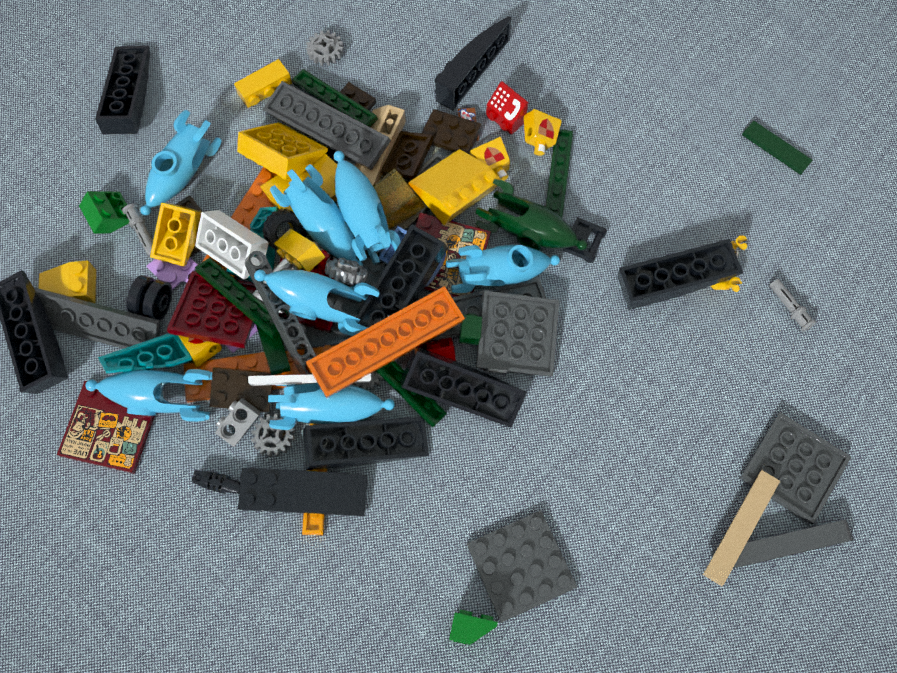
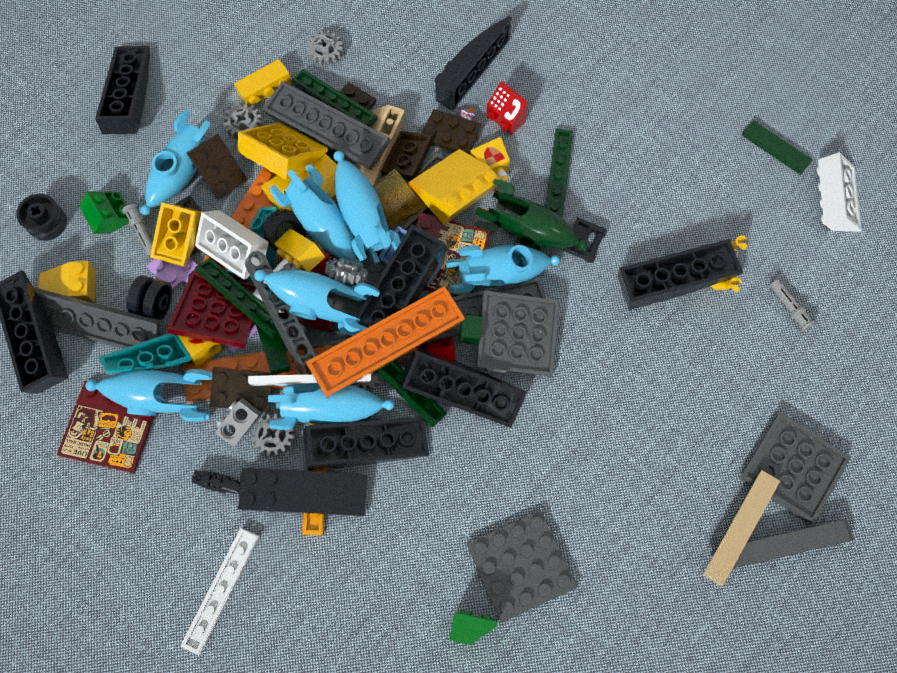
yellow torso [524,109,561,156] -> none
none -> black wheel [16,193,67,241]
none -> white tile [180,528,260,655]
none -> dark brown plate [186,133,248,200]
none -> light grey gear [223,103,263,139]
none -> white slope [817,152,862,232]

